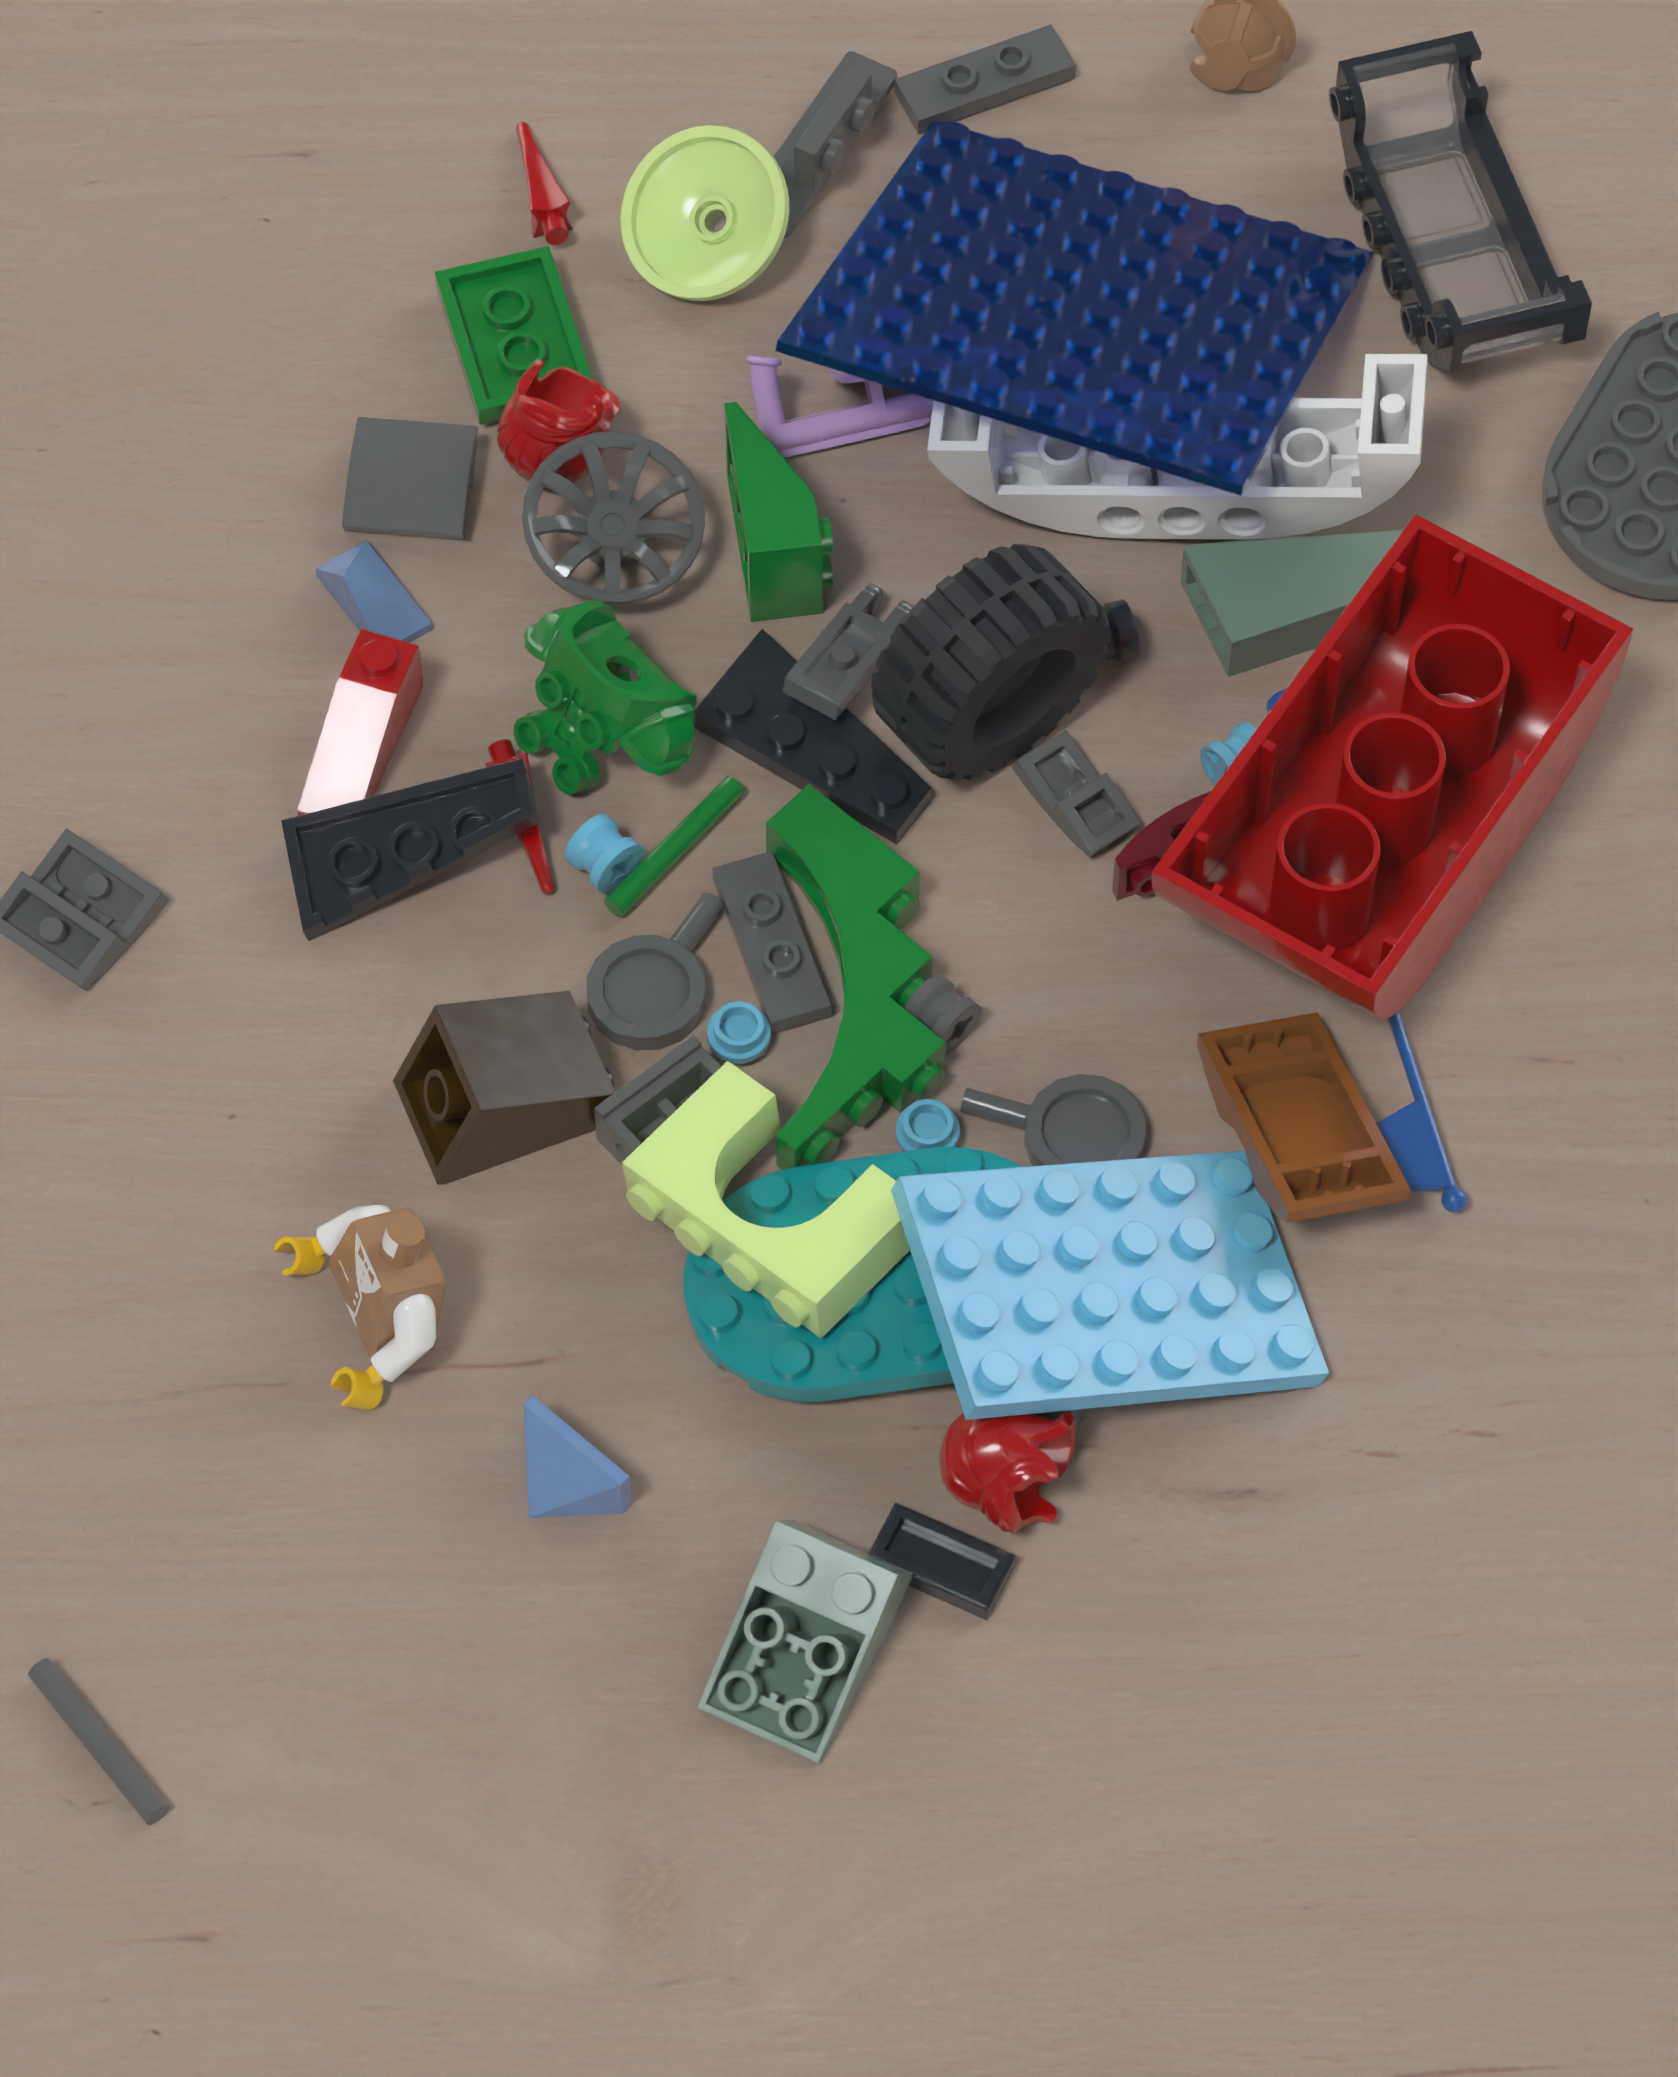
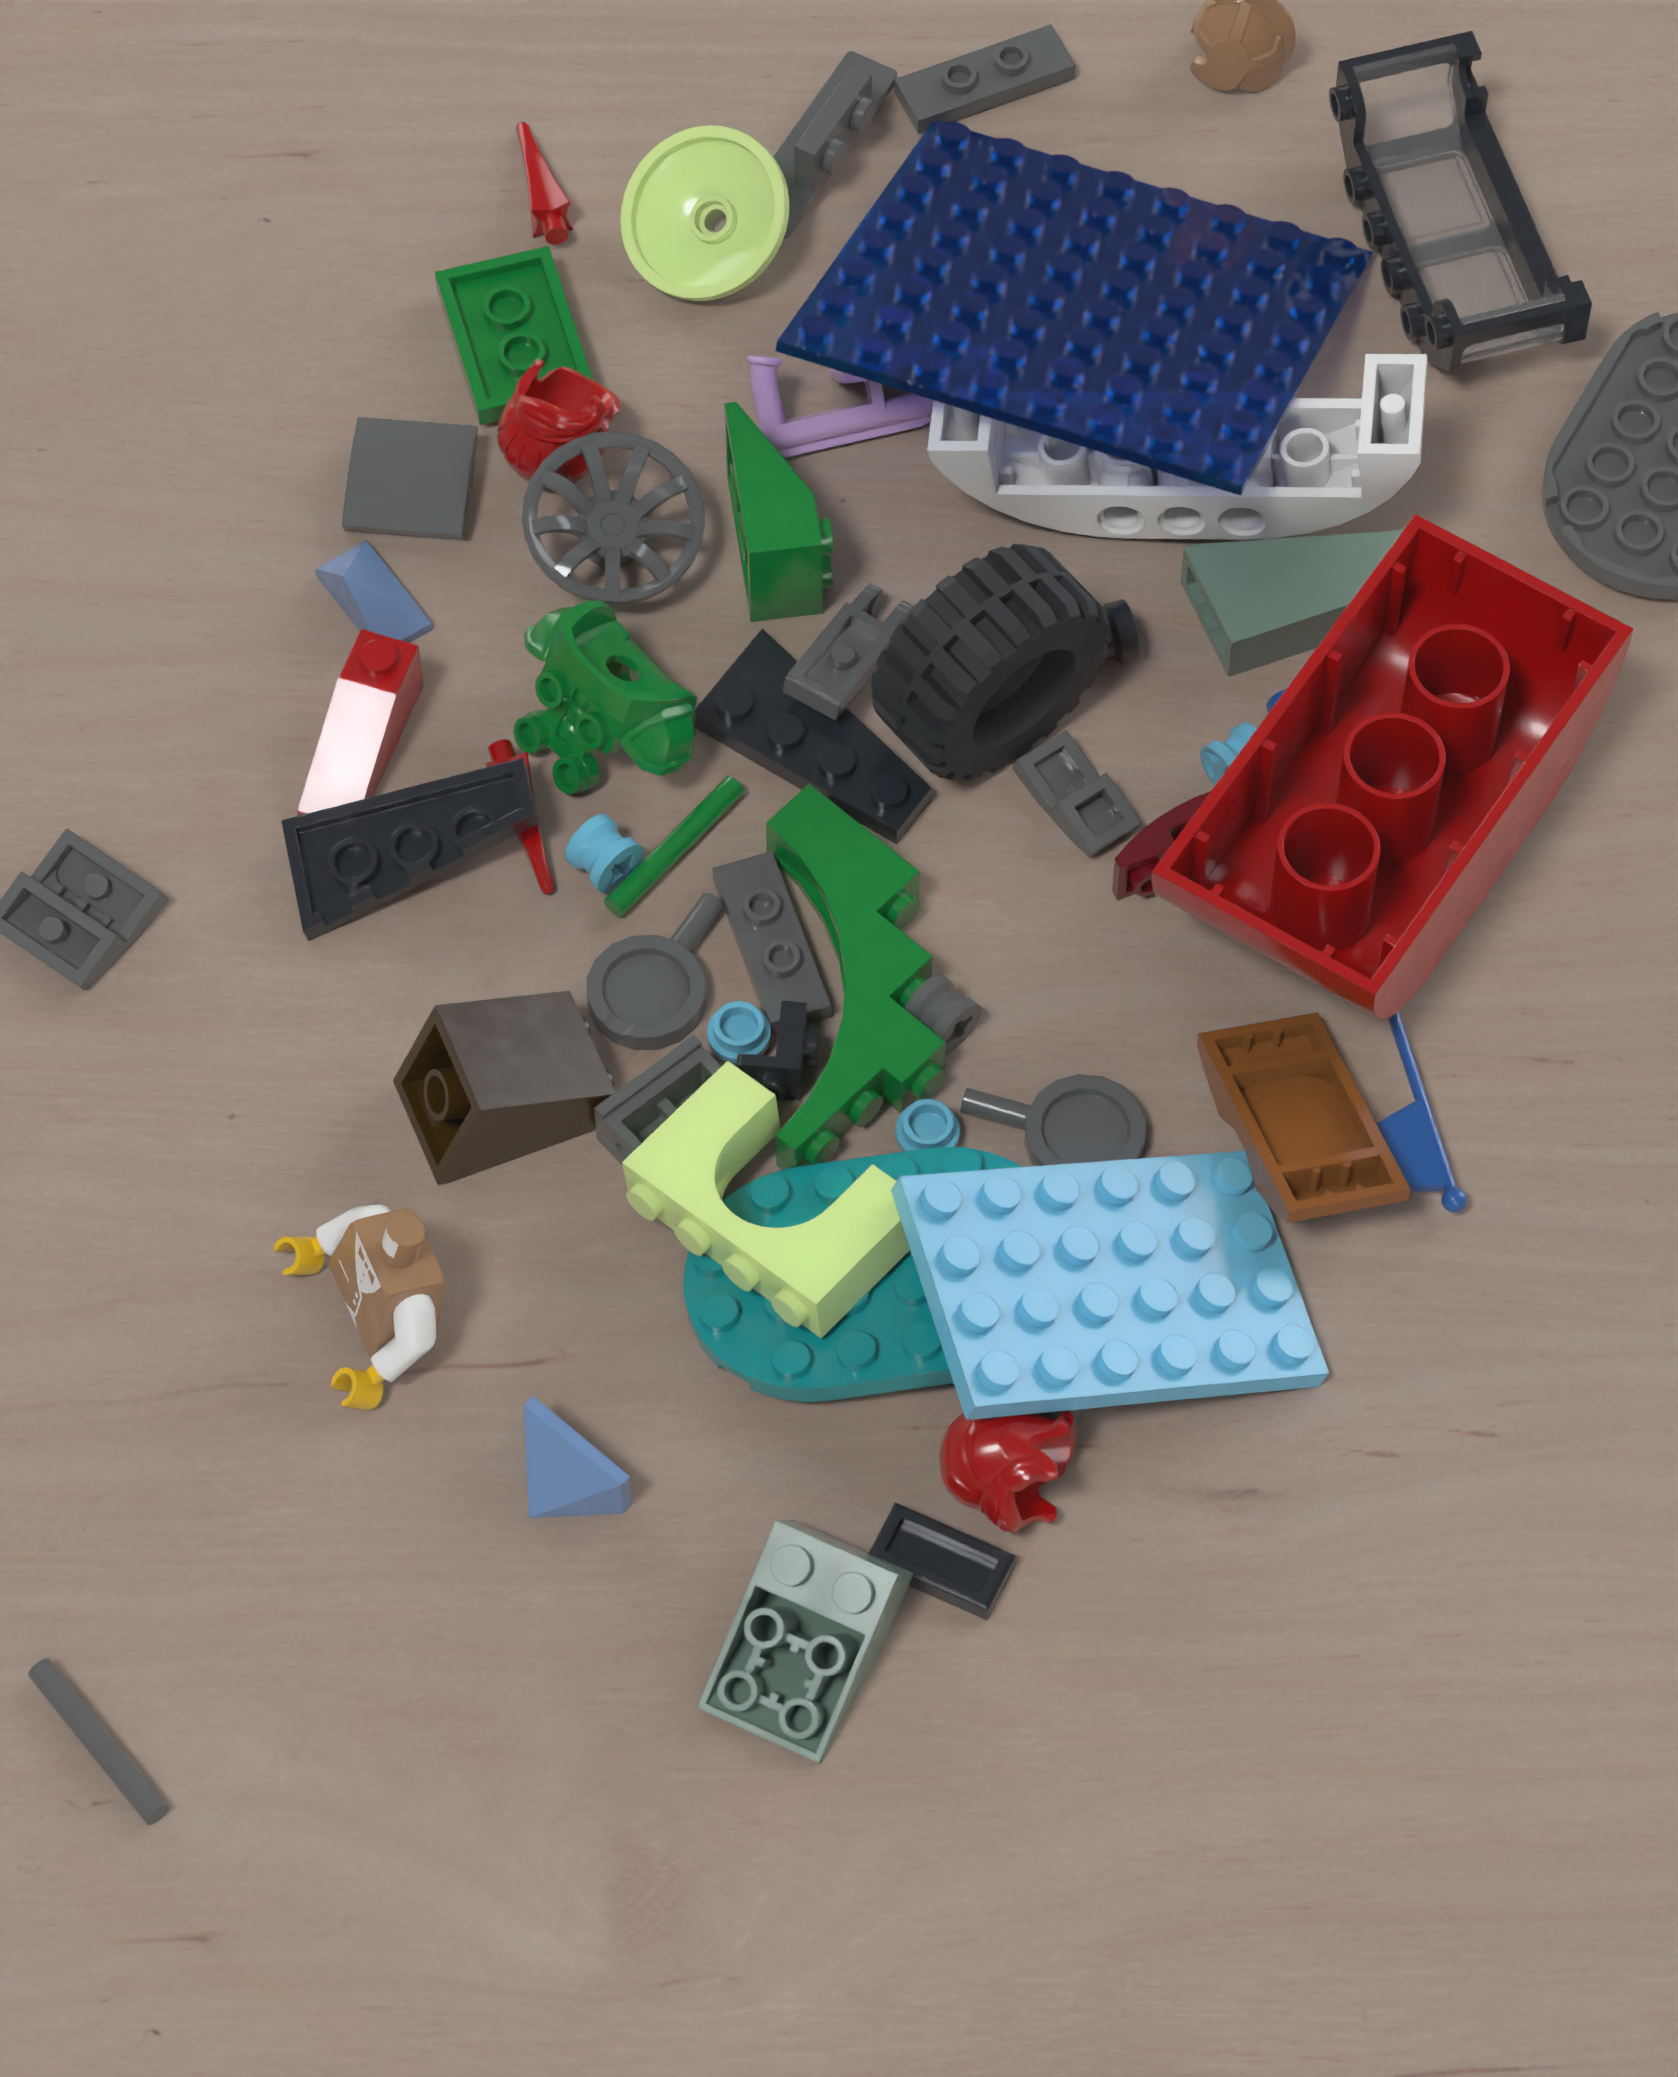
none -> black bracket [736,1001,819,1102]

